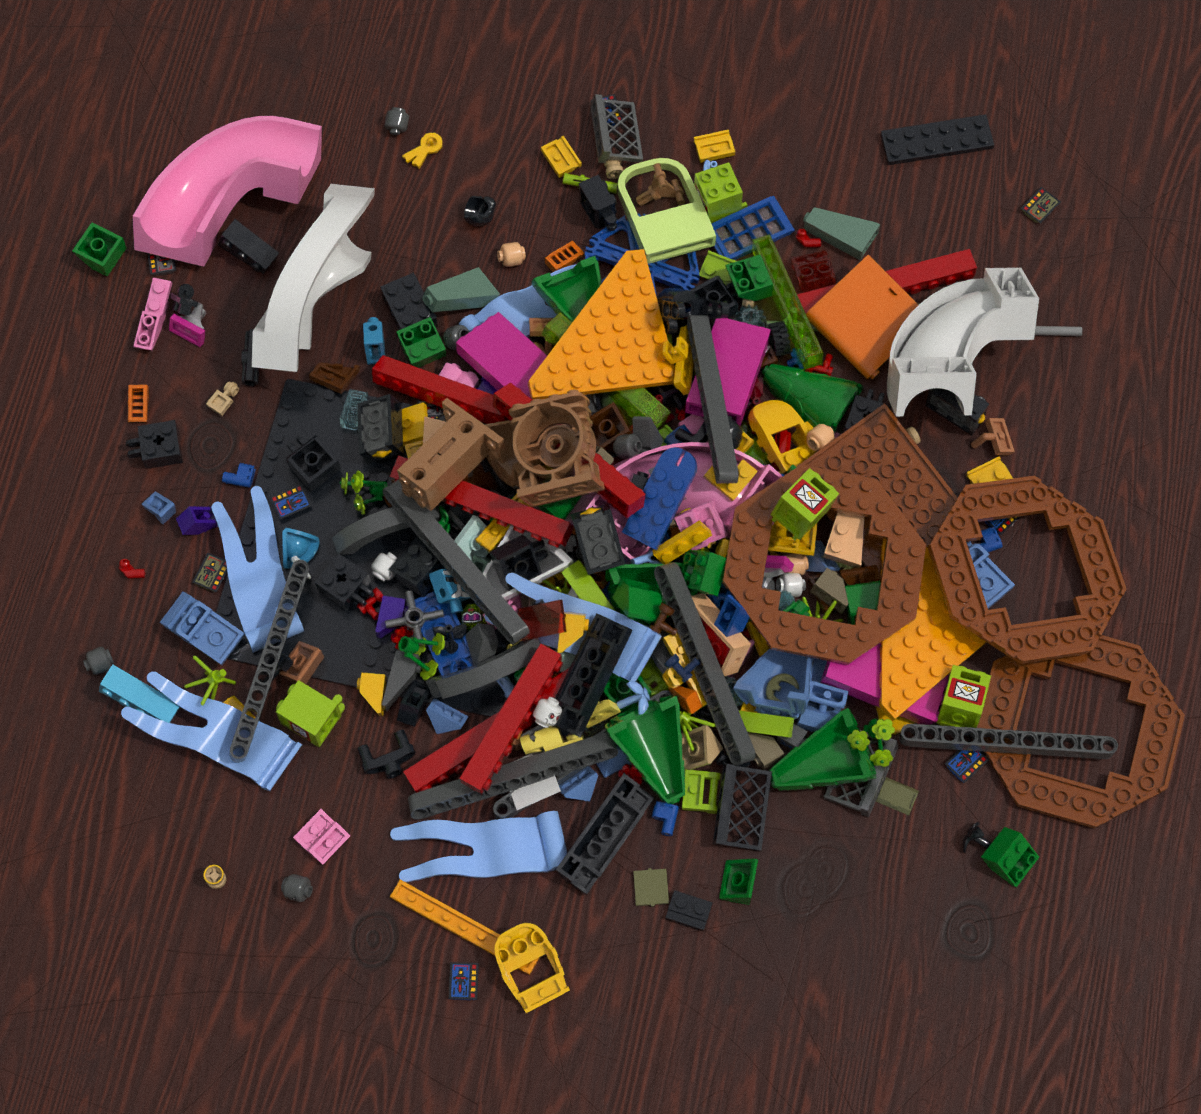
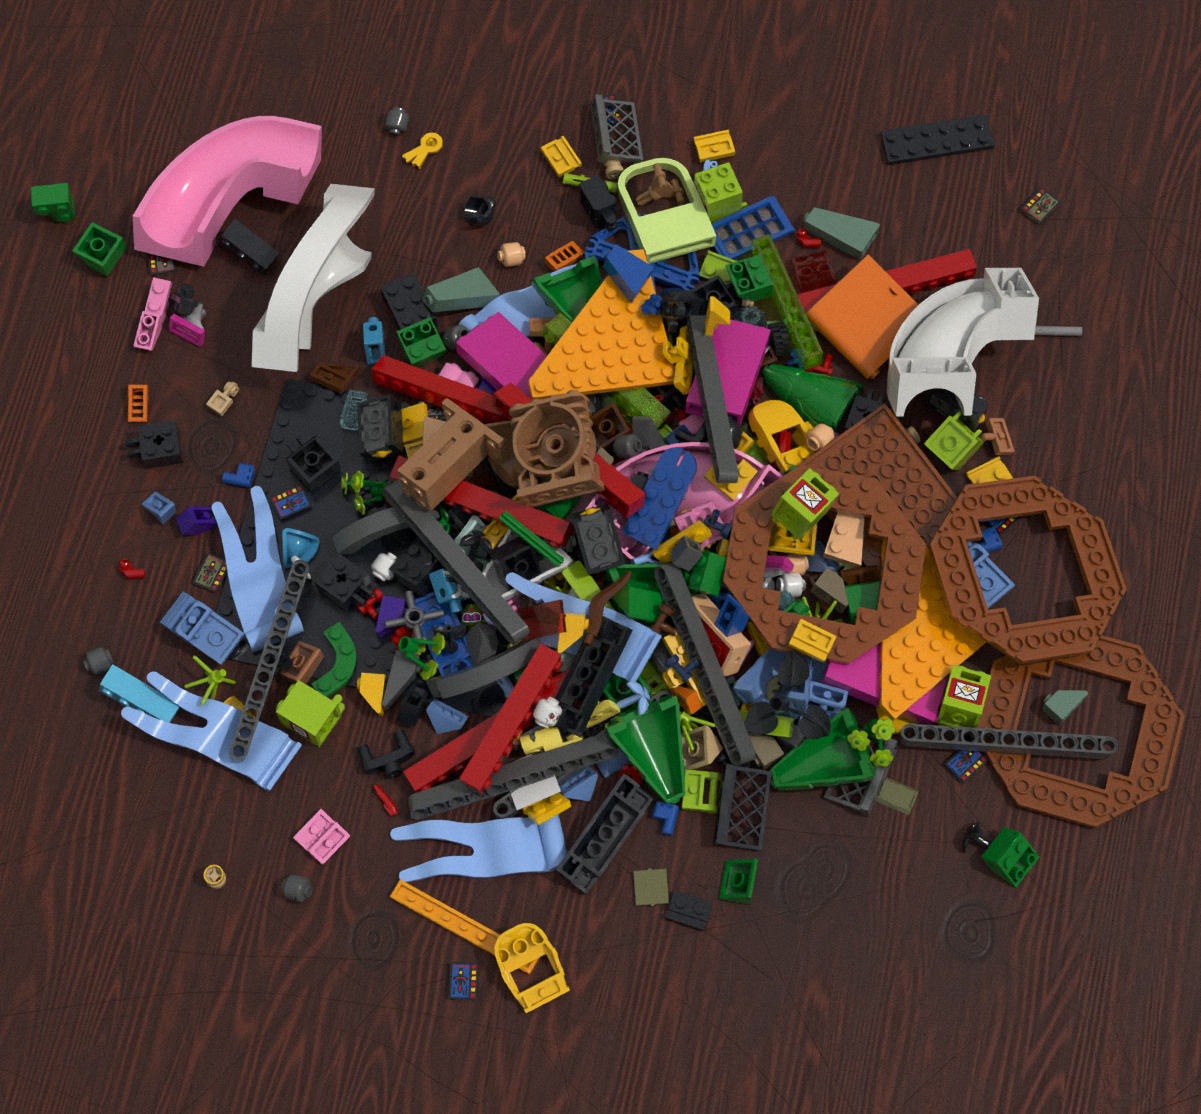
black piece [241,329,260,387] -> none
none -> green slope [31,183,76,222]
none -> green plate [311,622,357,698]
none -> red piece [373,784,398,817]
none -> black plant [459,530,493,562]
none -> green axle [499,511,564,567]
none -> yellow plate [522,793,571,825]
none -> reddish brown piece [584,570,632,646]
none -> blue slope [603,244,654,303]
none -> blue plant [641,294,662,315]
none -> dark grey brick [670,536,703,571]
none -> dark blue piece [703,509,732,539]
none -> yellow slope [705,296,730,336]
none -> black plant [744,650,831,739]
none -> yellow plate [788,619,837,663]
none -> lime container [924,411,984,470]
none -> sand green slope [1042,690,1088,725]

